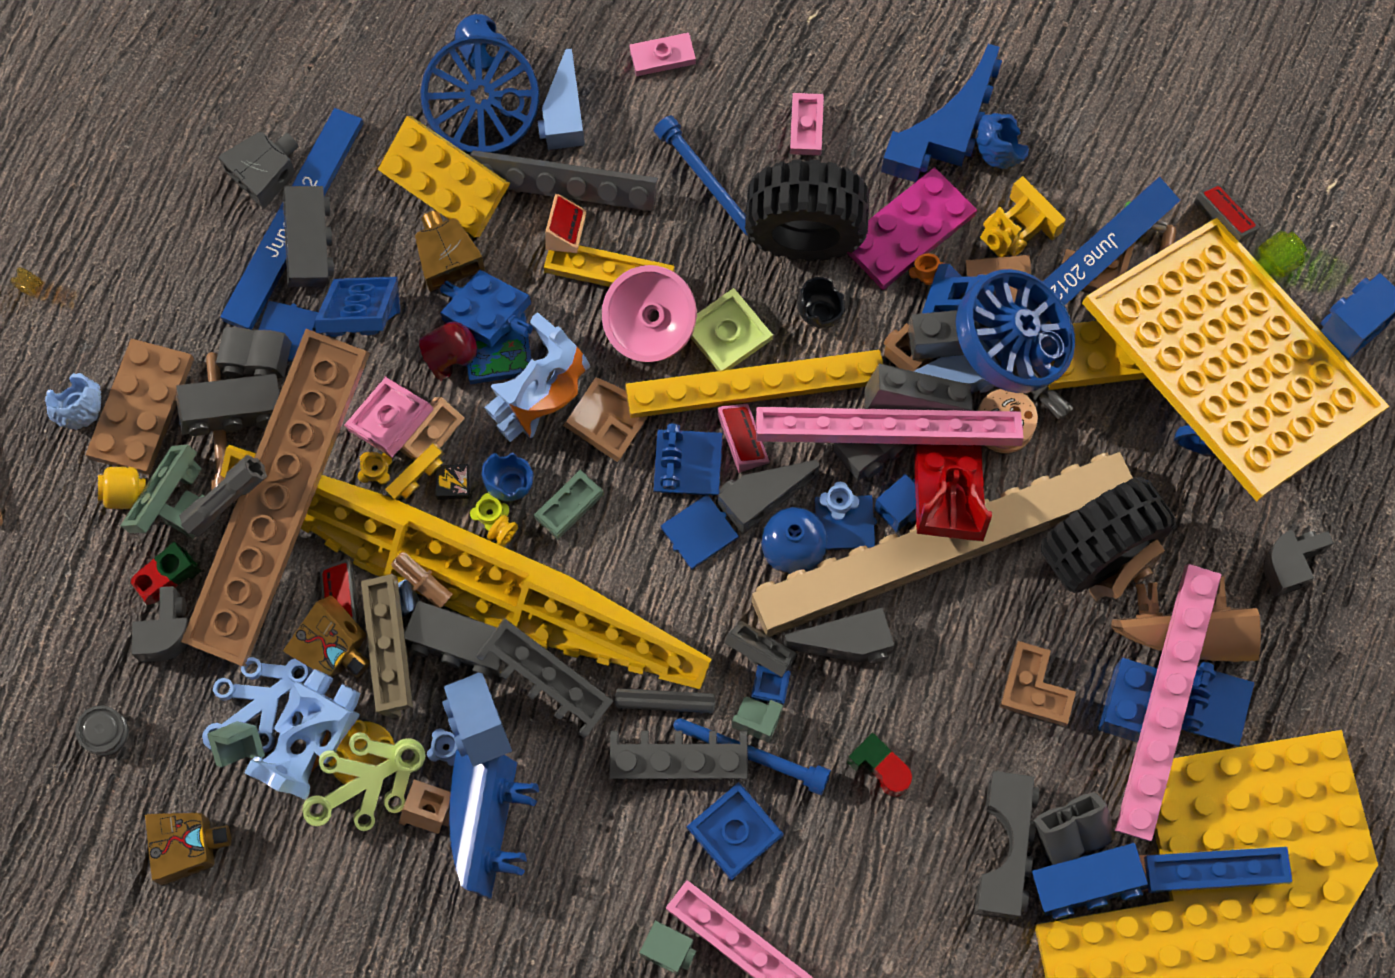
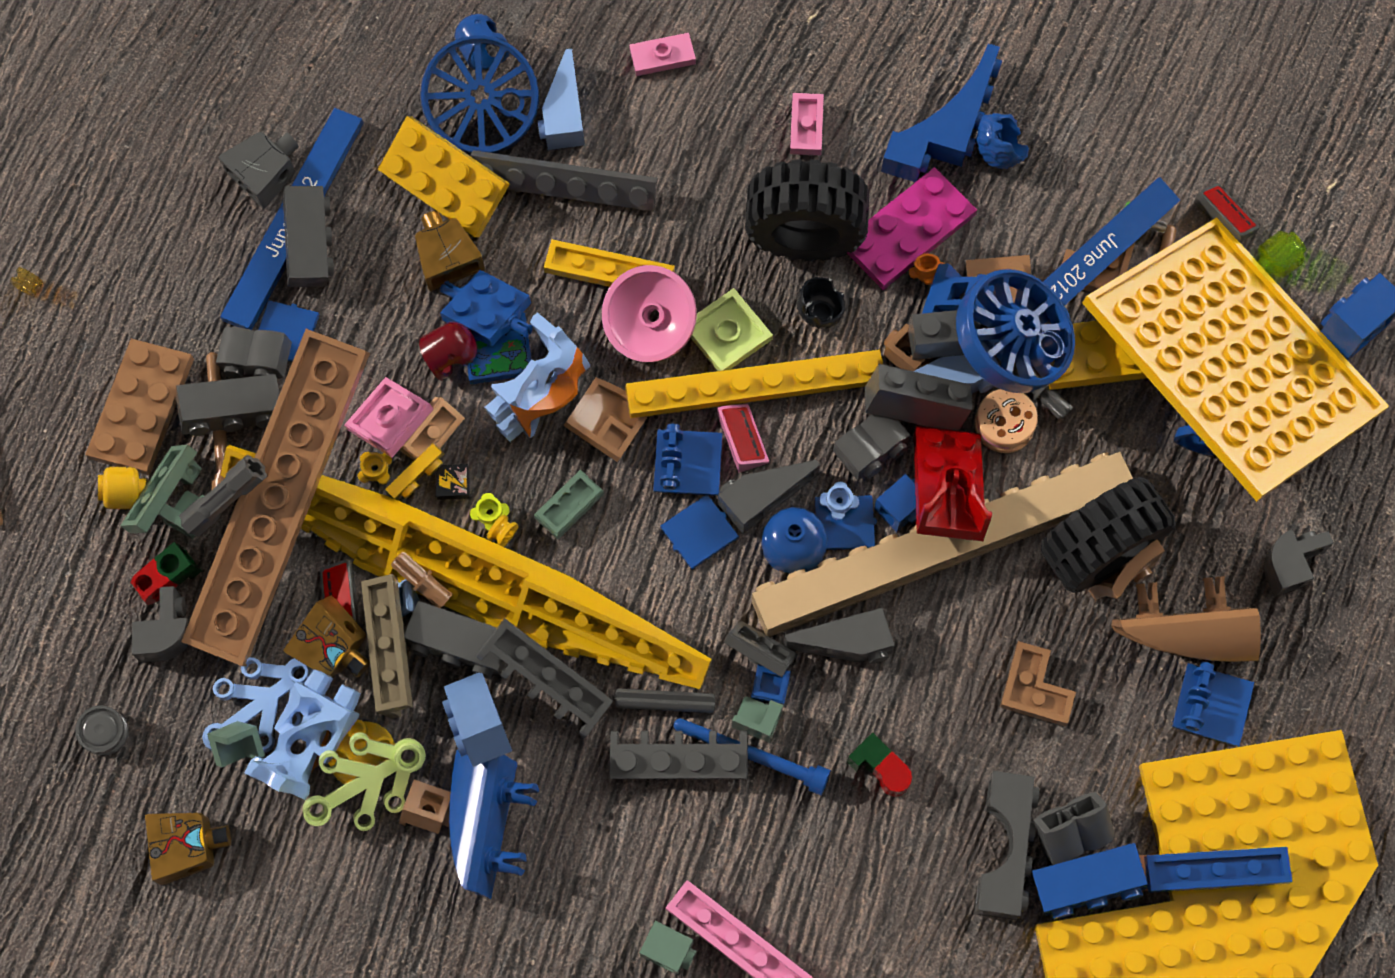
light blue hair [45,373,101,430] -> none
blue plate [315,277,400,337] -> none
light blue plate [427,728,458,766] -> none
blue hair [481,453,534,501] -> none
slope [545,194,587,253] -> none
blue piece [654,115,748,236] -> none
blue tile [686,782,784,881] -> none
bright pink plate [756,407,1023,446] -> none
yellow tile [980,176,1066,257] -> none
blue brick [1098,658,1158,743] -> none
bright pink plate [1115,564,1222,841] -> none

